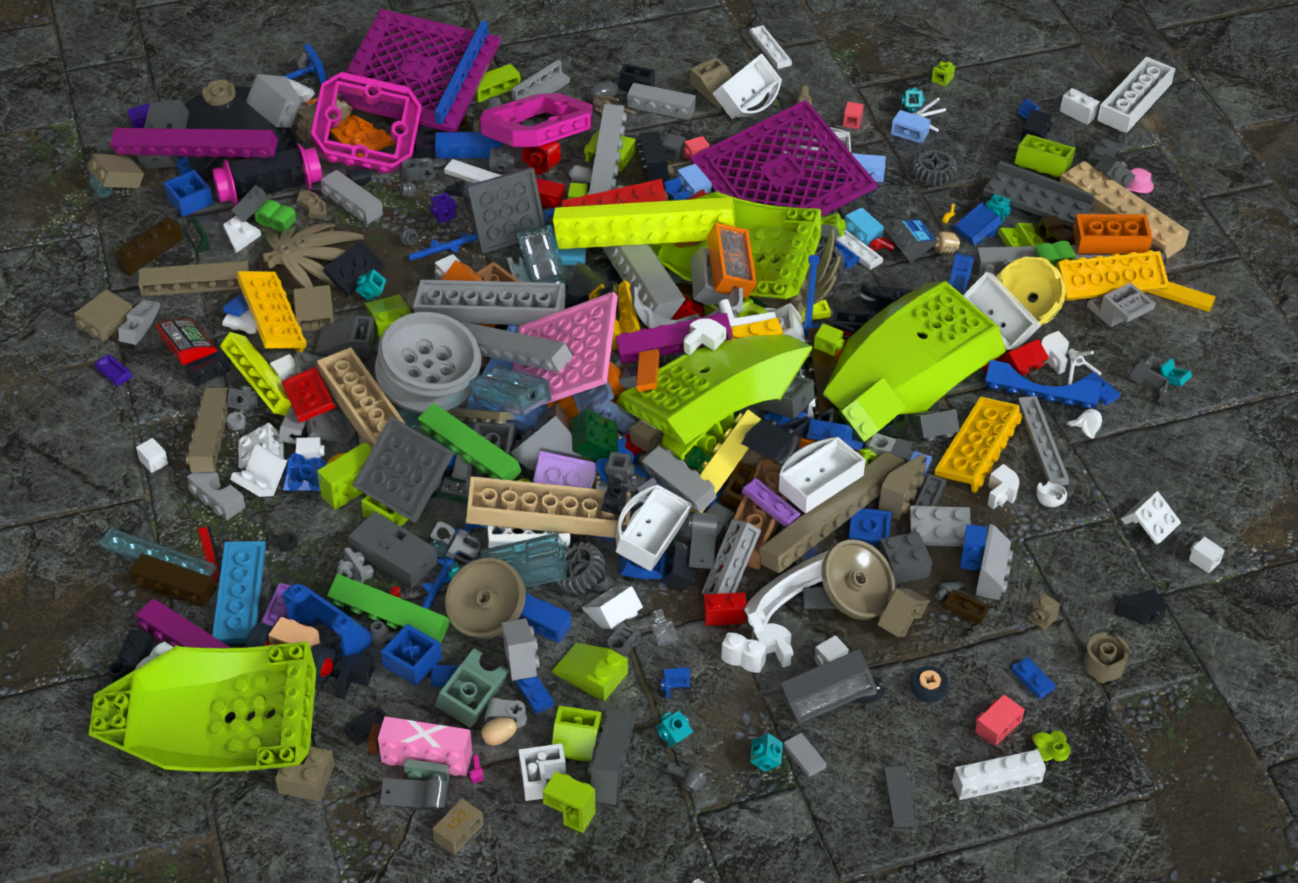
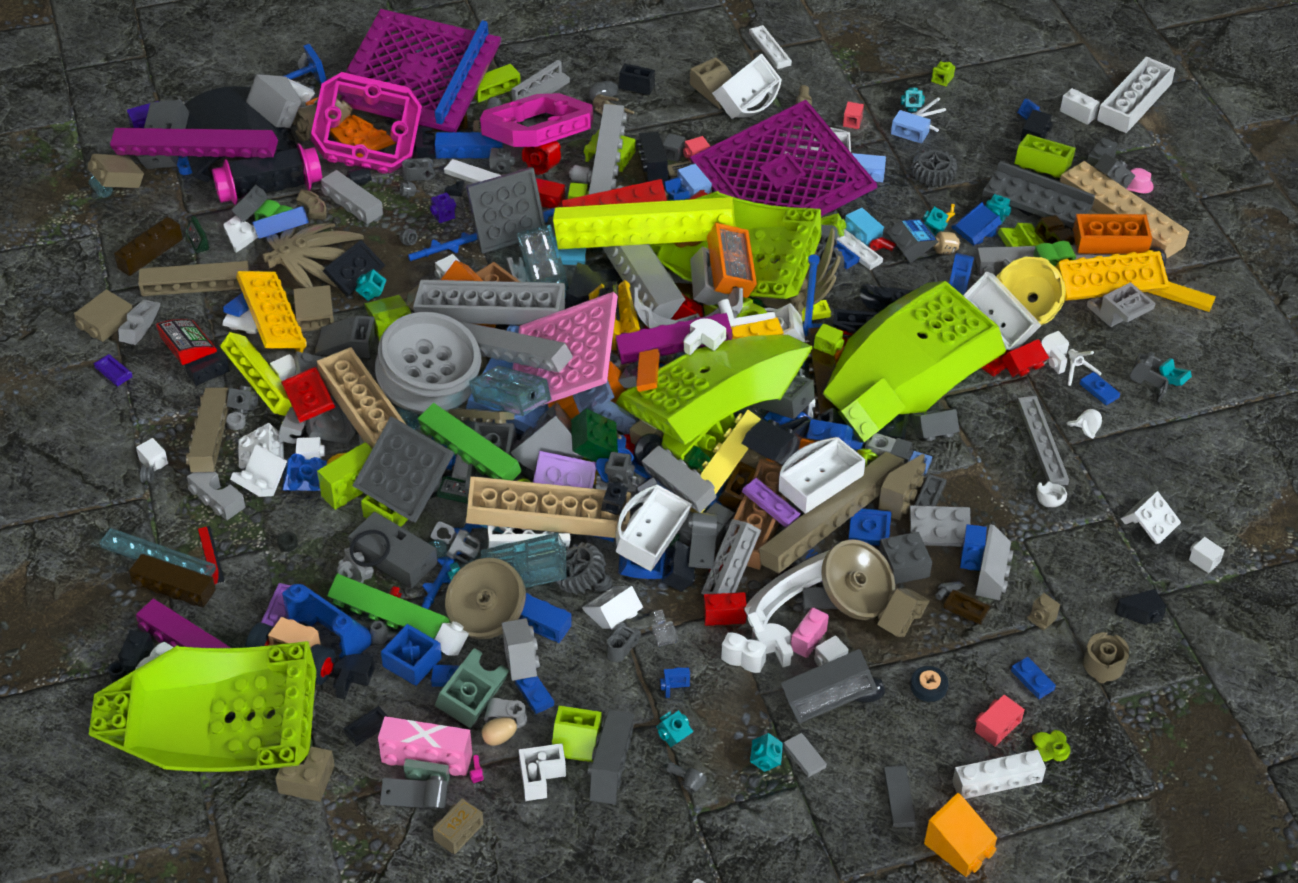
blue brick [163,170,213,217] -> none
dark tan tile [202,80,236,106] -> none
dark azure plate [212,541,266,644] -> none
reddish brown tile [367,724,381,755] -> none
lime brick [543,771,595,833] -> none
lime slope [552,642,628,702] -> none
light grey brick [627,83,696,120] -> none
yellow bracket [935,397,1022,493] -> none
blue arch [985,360,1102,410] -> none
white brick [987,464,1019,509] -> none
none -> dark grey bush [140,465,154,483]
none -> tile [253,206,309,239]
none -> black piece [350,530,390,567]
none -> white brick [435,622,469,655]
none -> black piece [634,433,663,467]
none -> bright pink brick [790,608,828,658]
none -> teal brick [922,206,949,236]
none -> light orange slope [924,793,997,877]

